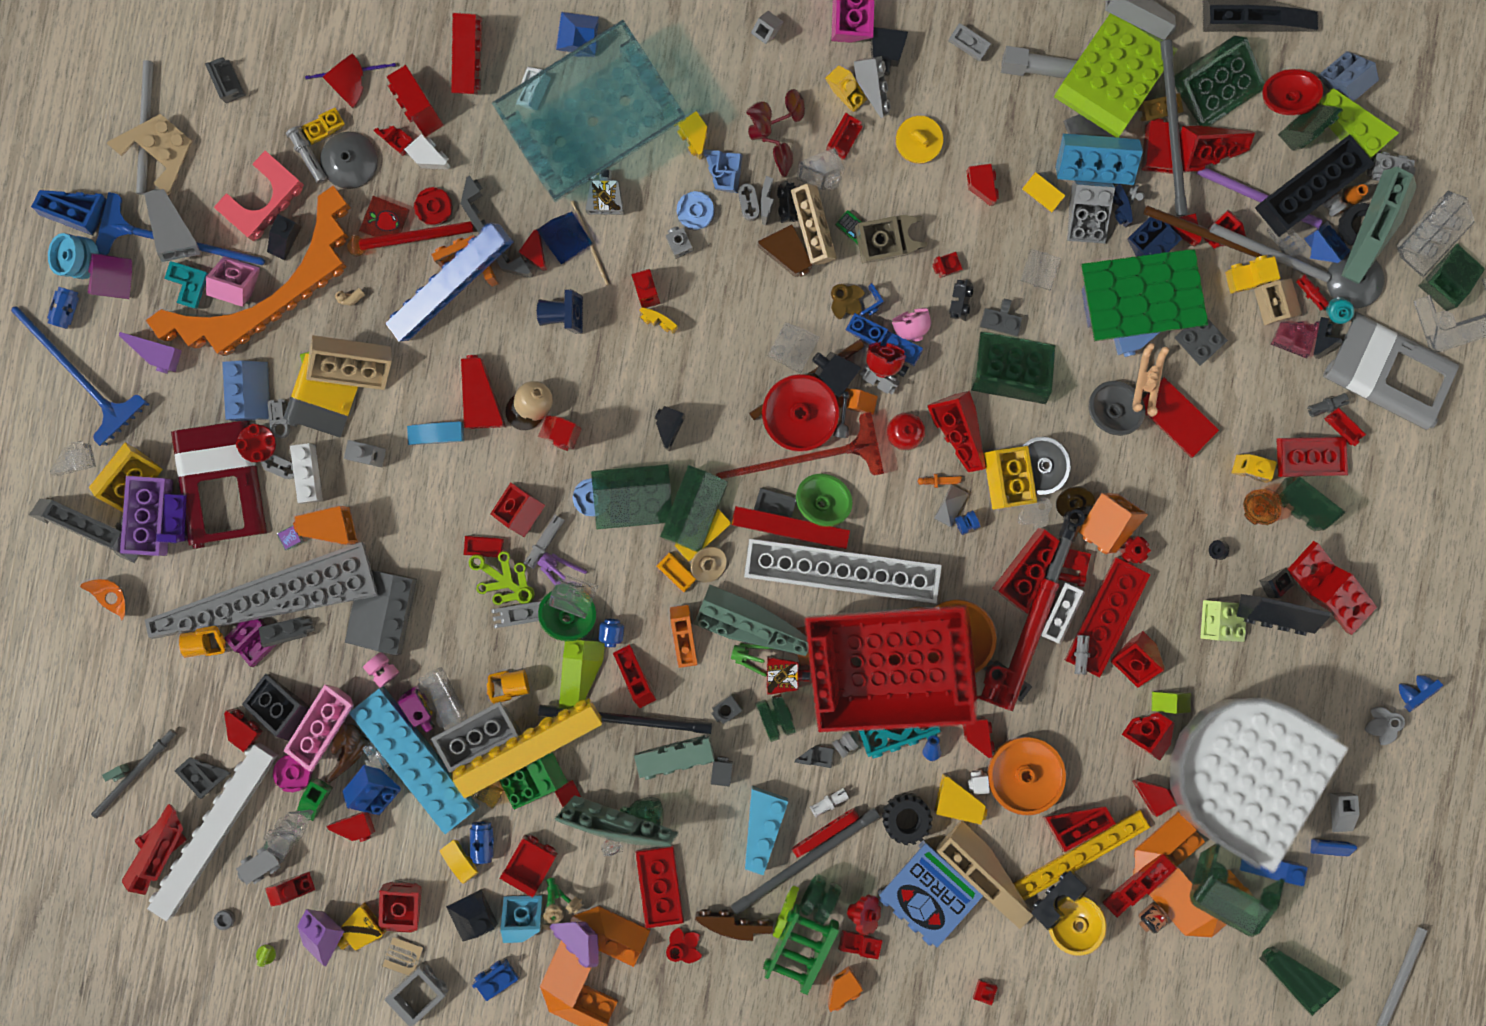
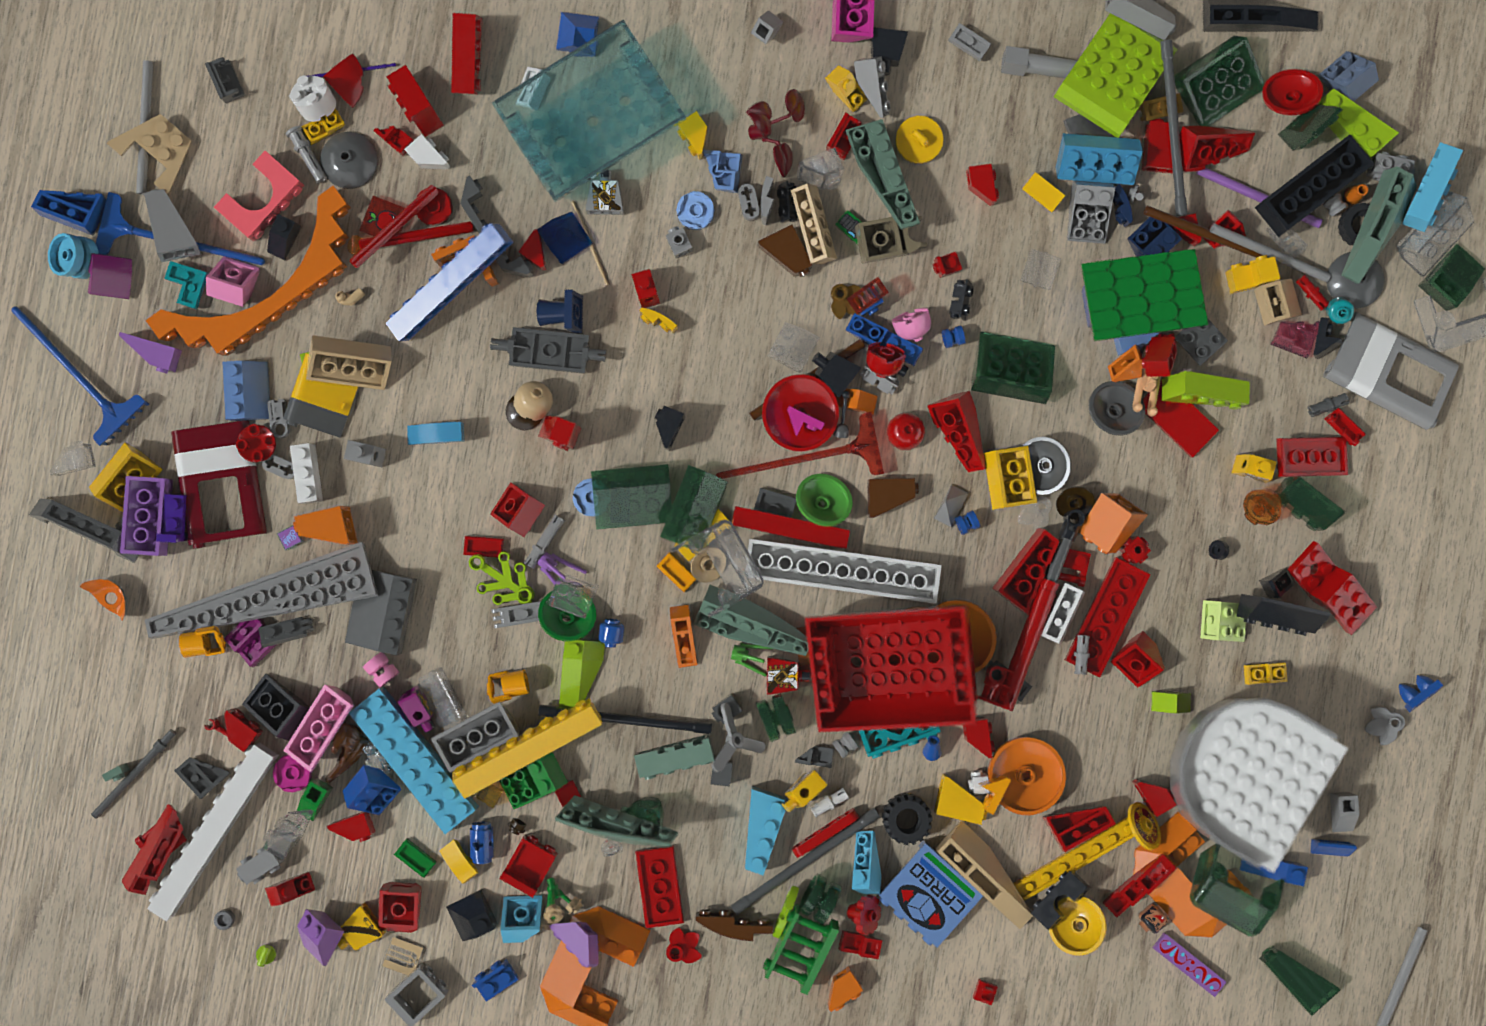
blue piece [47,287,79,329] -> none
red slope [461,355,505,429] -> none
red slope [613,644,657,708] -> none
orange piece [918,474,962,488] -> none
dark grey plate [980,298,1022,337] -> none
red slope [1121,712,1174,761] -> none
blue slope [1304,221,1351,263] -> none
none -> red hand [204,719,227,736]
none -> white brick [289,75,336,122]
none -> red axle [350,185,439,268]
none -> green tile [394,838,437,878]
none -> dark grey plate [490,327,607,374]
none -> dark brown plate [508,818,526,835]
none -> clear windscreen [671,520,764,617]
none -> light grey piece [712,703,765,772]
none -> yellow torso [782,770,827,812]
none -> dark pink slope [787,406,825,436]
none -> sand green wedge [846,119,920,230]
none -> clear red slope [847,277,889,315]
none -> medium azure slope [852,831,882,894]
none -> reddish brown slope [867,478,919,518]
none -> blue wheel [942,325,965,349]
none -> light orange slope [979,775,1011,815]
none -> orange slope [1108,344,1142,382]
none -> yellow shield [1128,802,1161,850]
none -> red brick [1142,334,1177,377]
none -> medium lavender tile [1152,933,1226,997]
none -> lime wedge [1161,371,1250,410]
none -> yellow slope [1243,662,1288,685]
none -> medium azure wedge [1402,142,1463,232]

